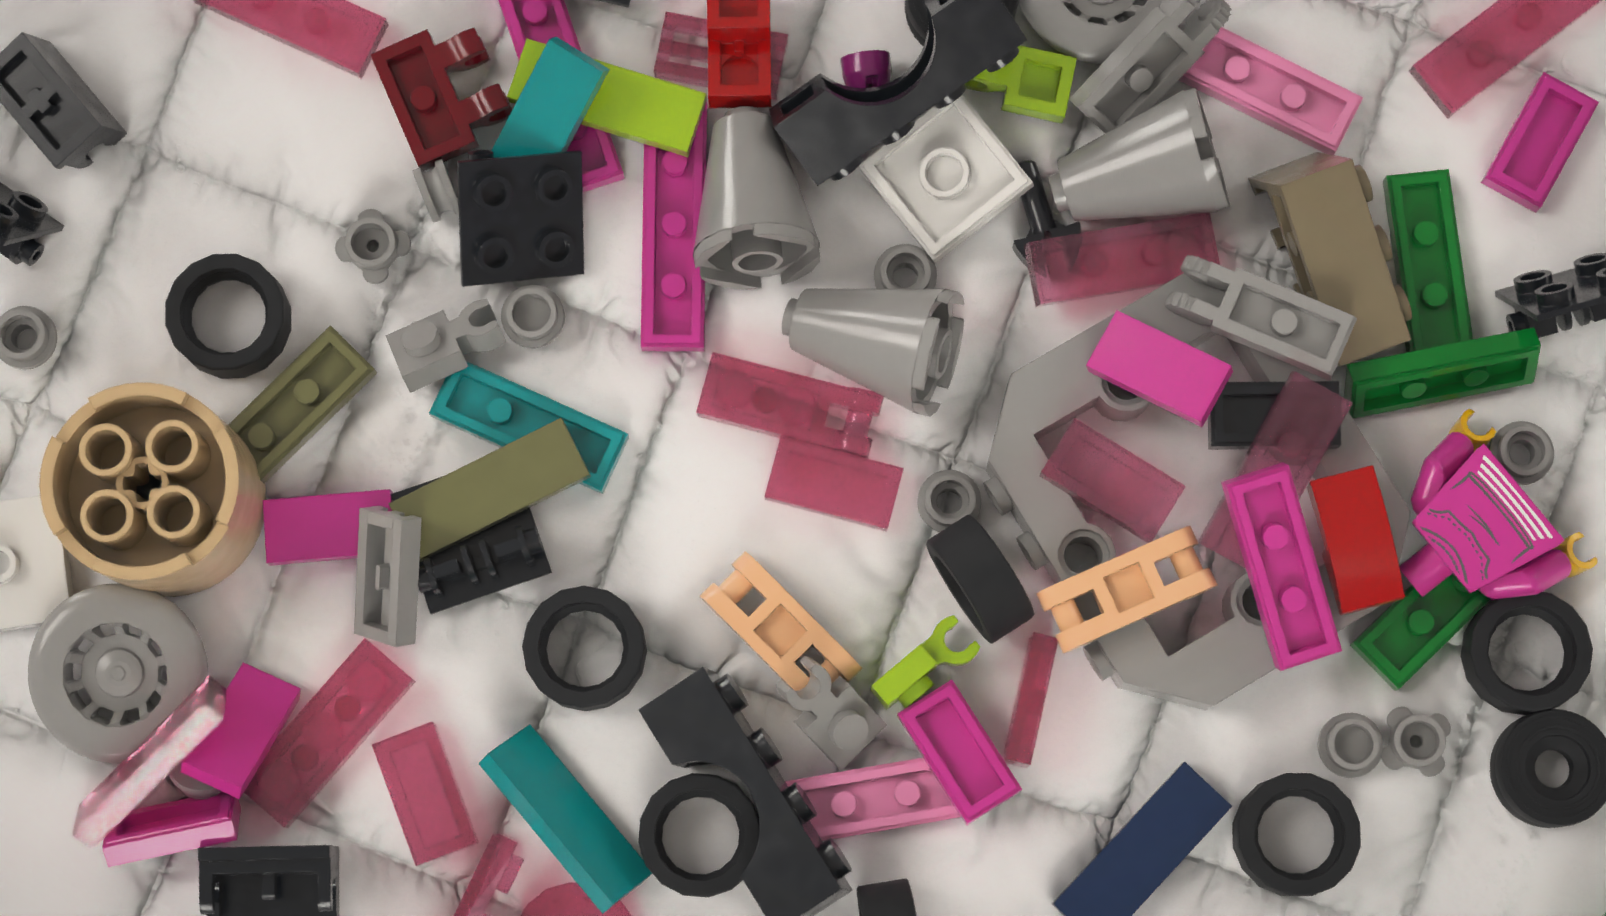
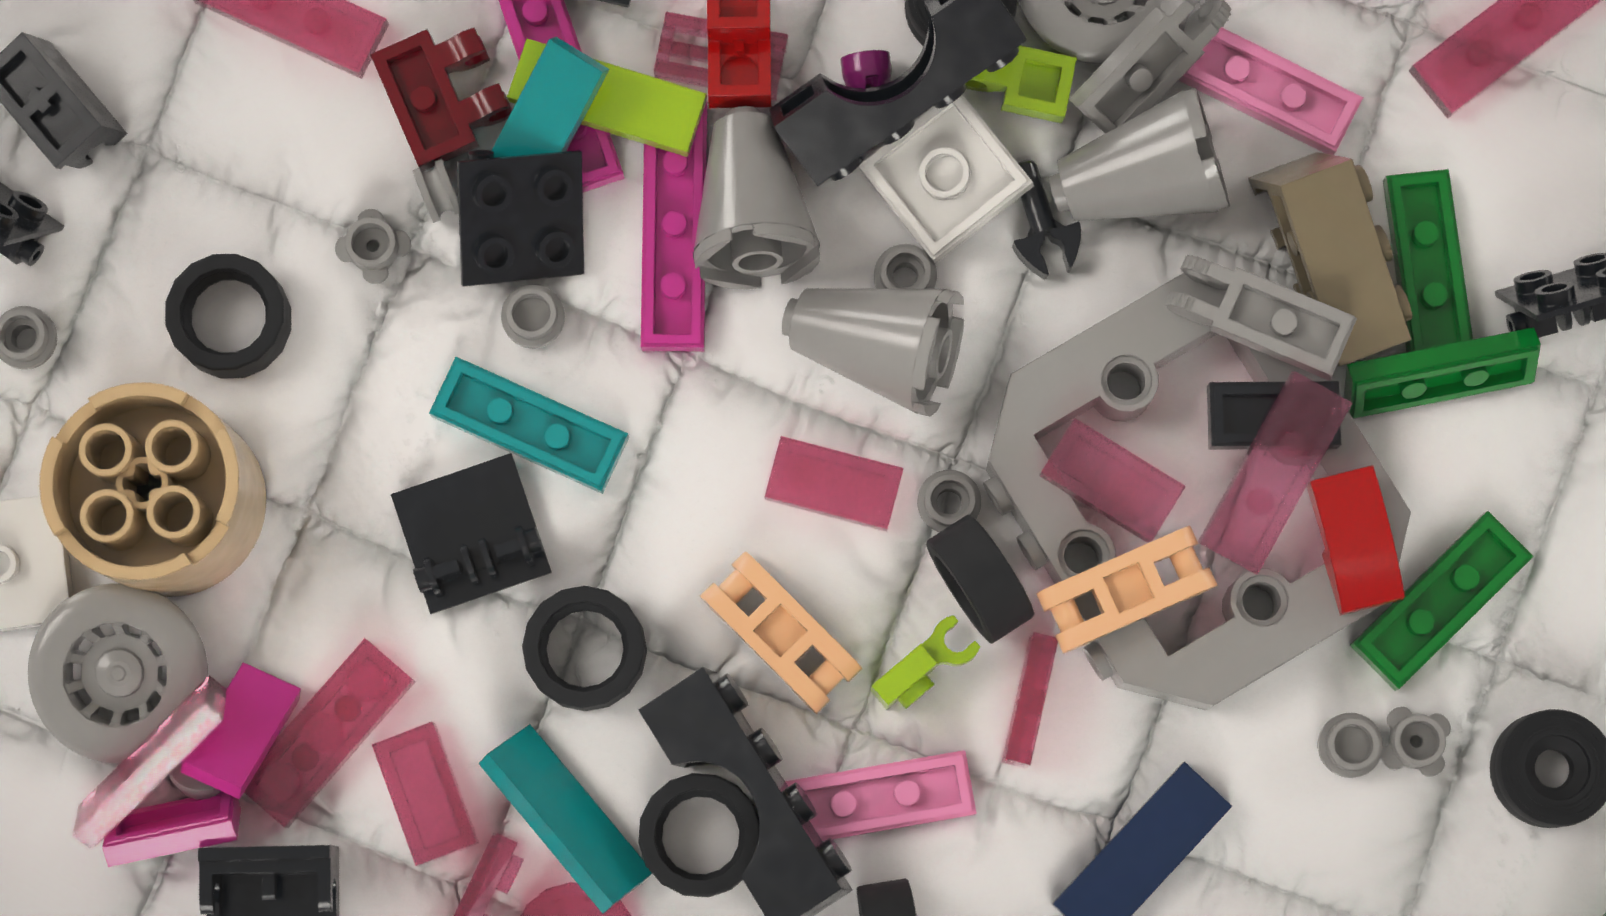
olive tile [228,325,377,484] -> none
dark pink tile [263,489,393,566] -> none
light grey tile [354,506,422,647] -> none
light grey plate [386,299,506,393] -> none
olive tile [389,418,591,562] -> none
clear pink plate [696,352,884,459] -> none
light grey plate [776,656,887,771] -> none
dark pink tile [897,680,1022,826] -> none
clear pink tile [1024,213,1220,307] -> none
dark pink tile [1086,310,1233,427] -> none
dark pink tile [1221,462,1342,671] -> none
black tyre [1232,773,1361,896] -> none
dark pink torso [1399,409,1598,600] -> none
black tyre [1460,592,1593,715] -> none
dark pink tile [1481,72,1599,213] -> none
light grey plate [1489,421,1554,485] -> none

